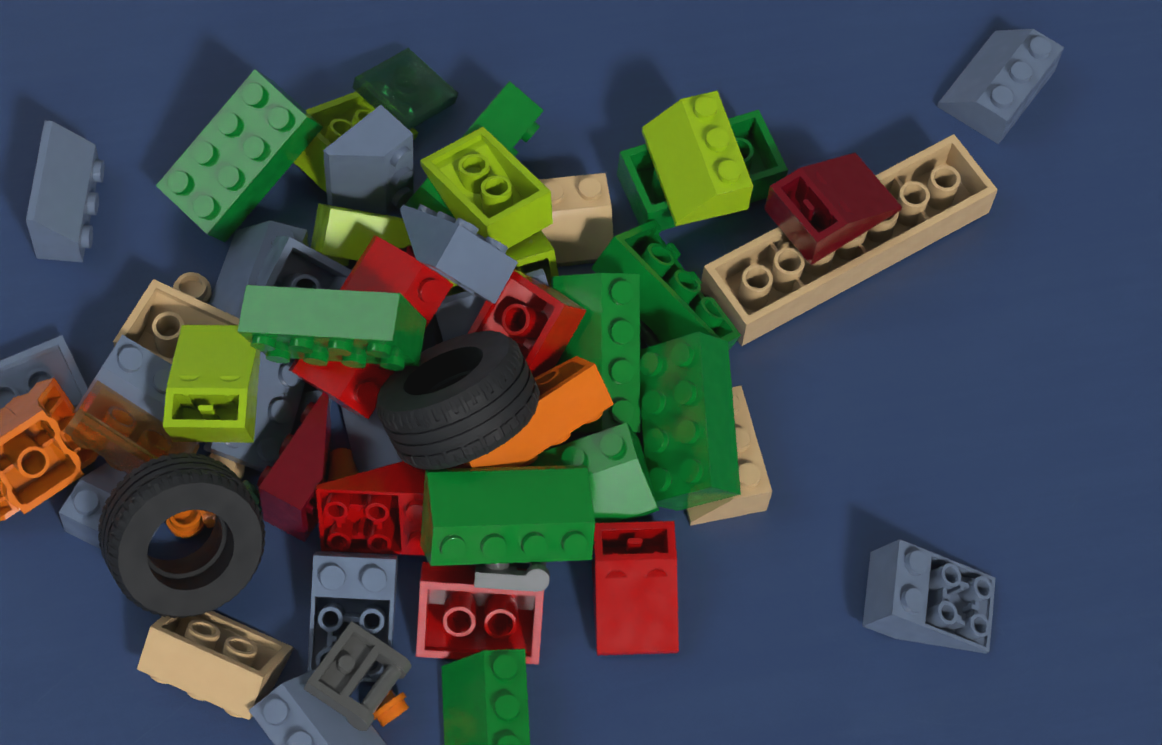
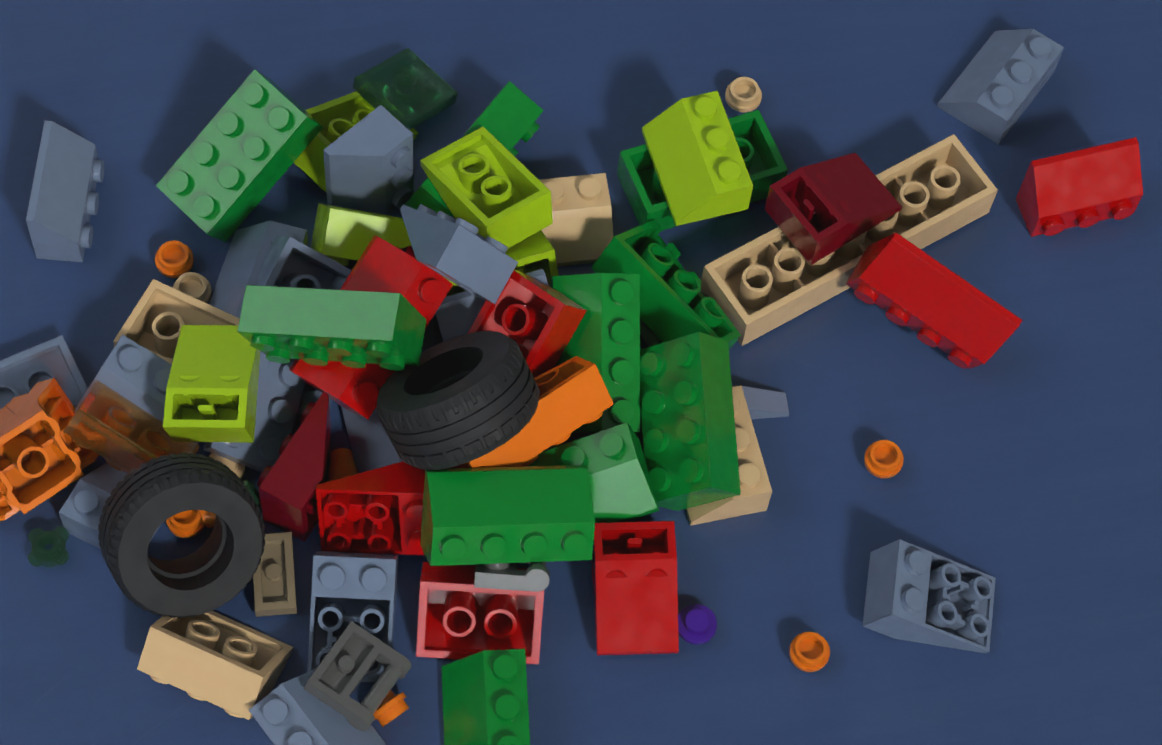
none -> clear green plate [28,527,69,567]
none -> orange plate [155,240,194,278]
none -> dark tan plate [253,532,297,617]
none -> dark purple plate [678,604,717,645]
none -> tan plate [725,77,762,113]
none -> sand blue piece [742,386,789,419]
none -> orange plate [789,632,830,672]
none -> red slope [846,233,1022,369]
none -> orange plate [864,440,904,478]
none -> red slope [1015,137,1143,237]

